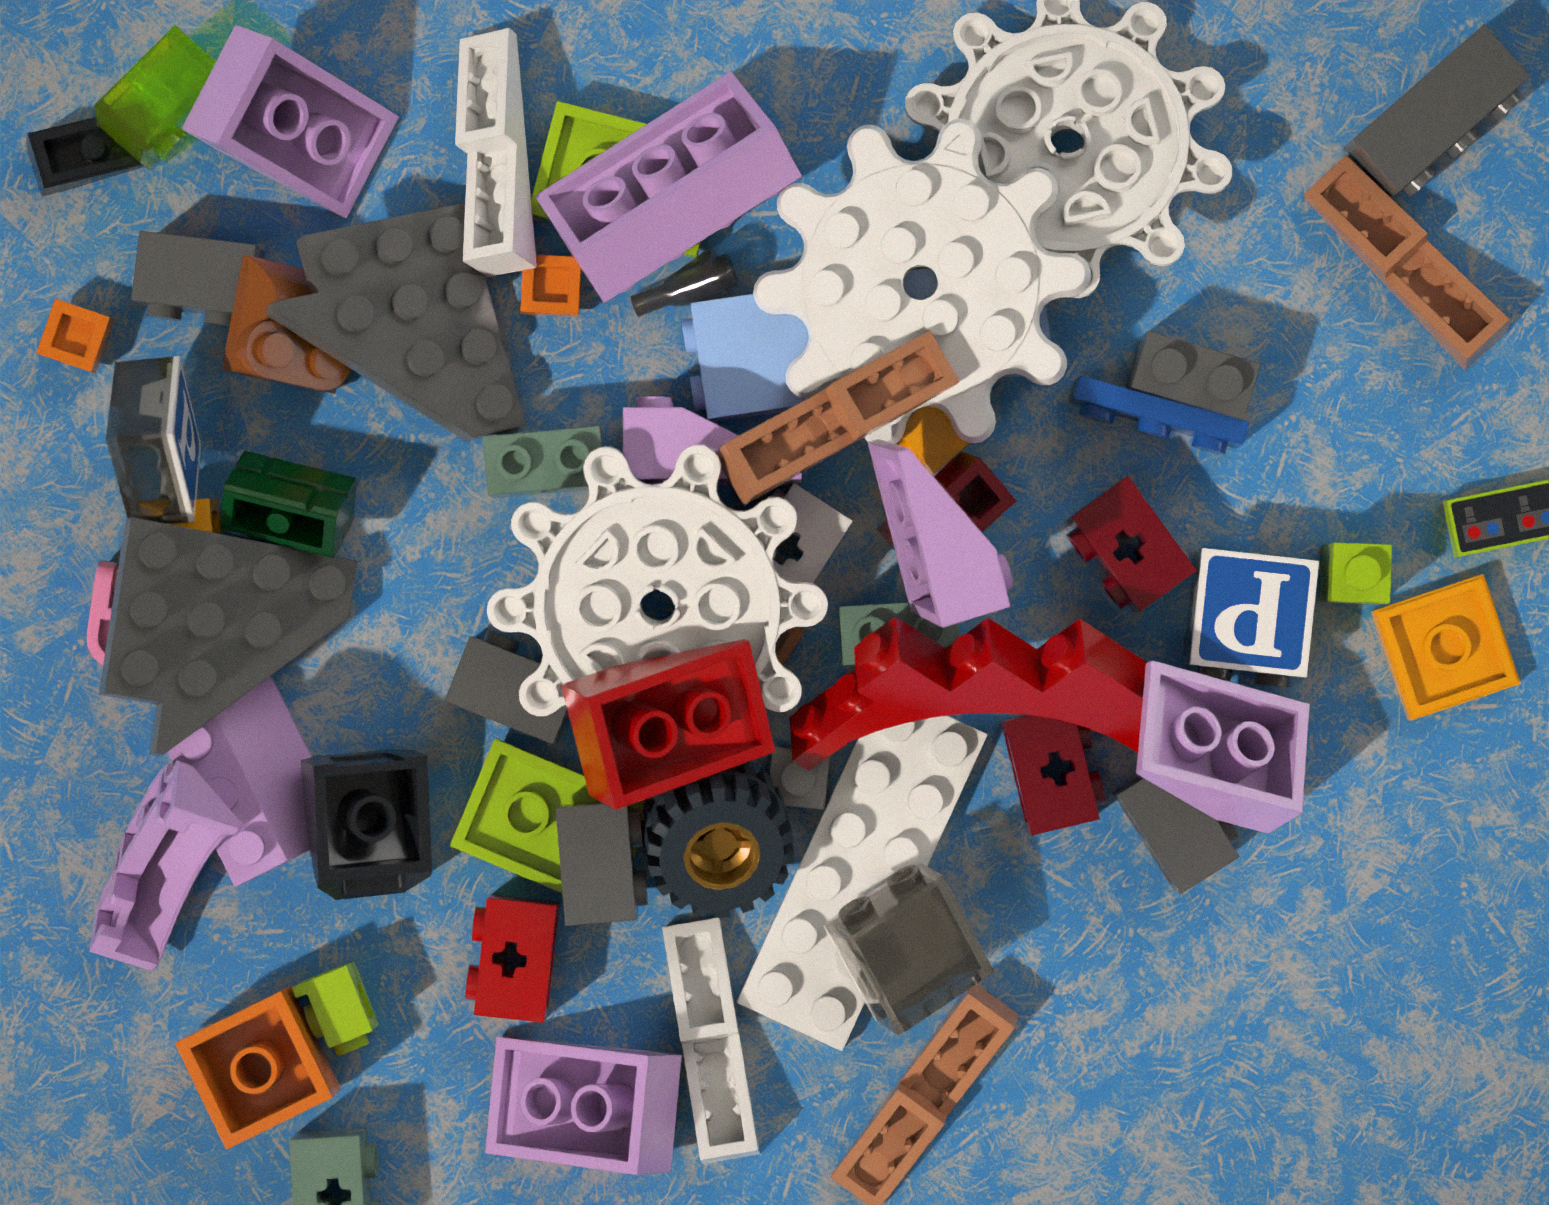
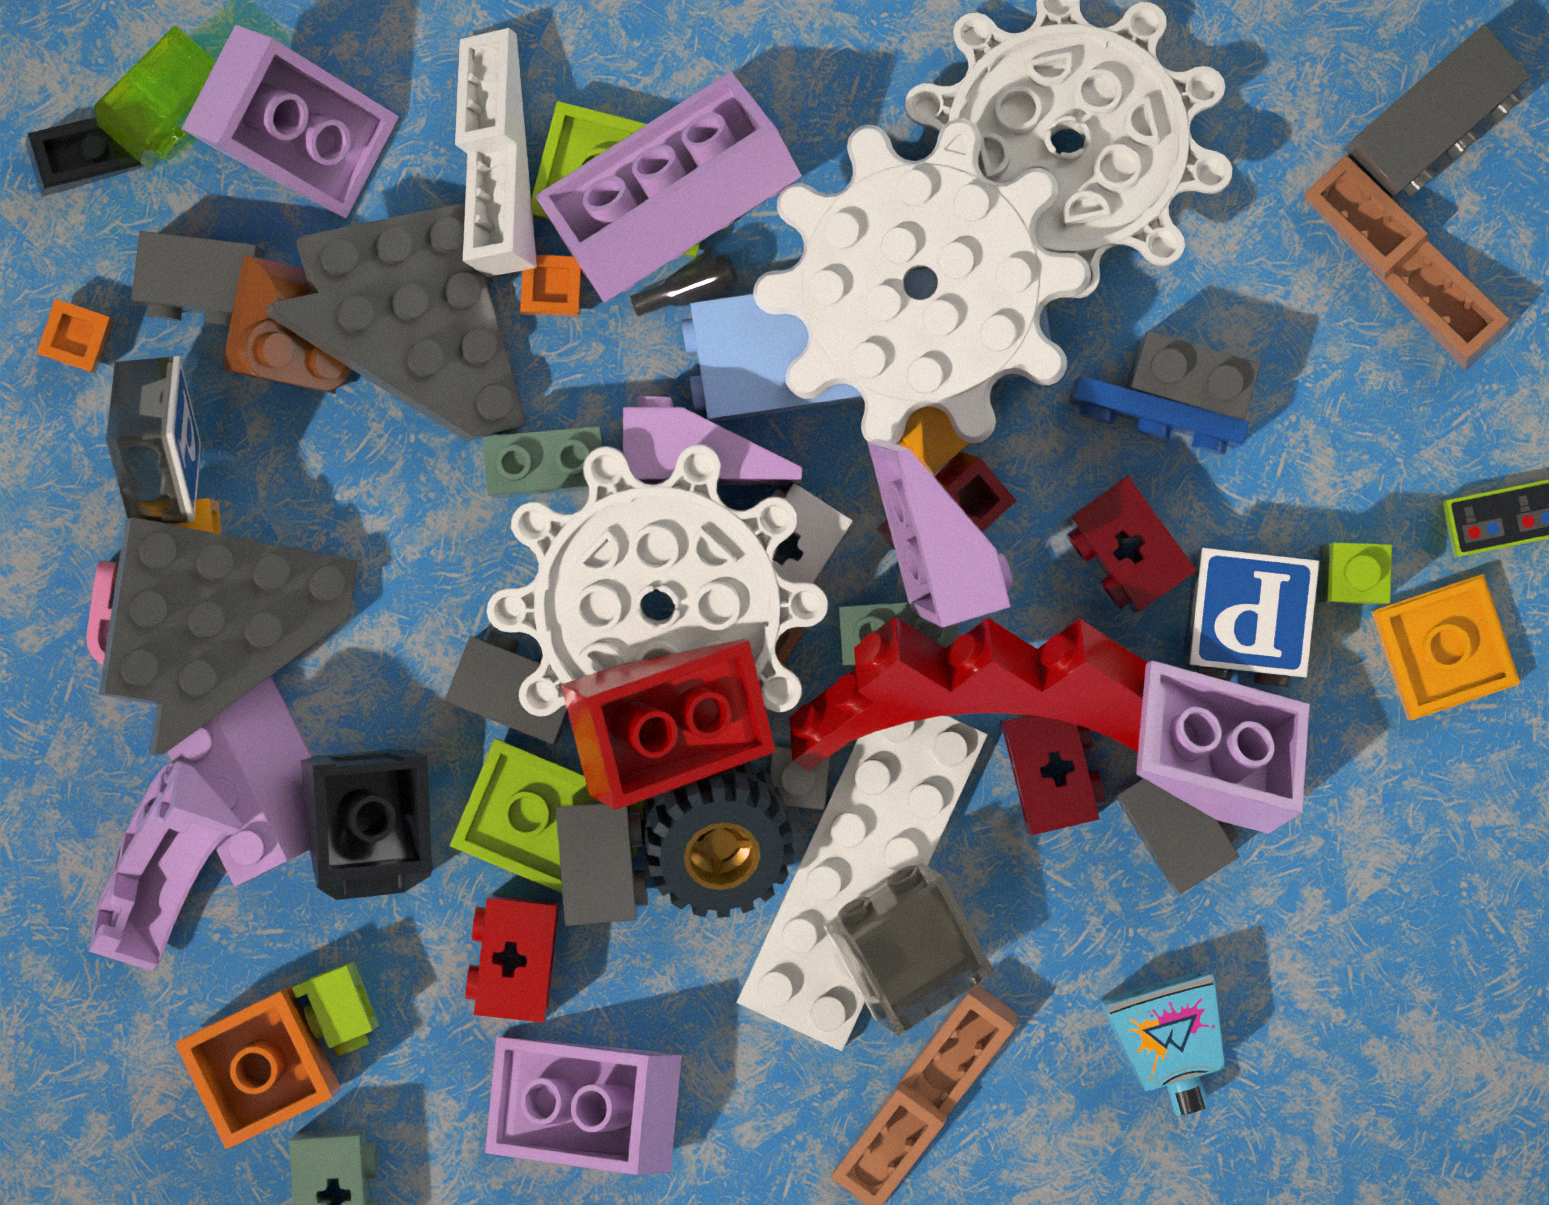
dark green brick [220,450,357,558] -> none
white slope [662,918,760,1164] -> none
nougat slope [716,331,960,506] -> none
none -> medium azure torso [1100,969,1224,1116]

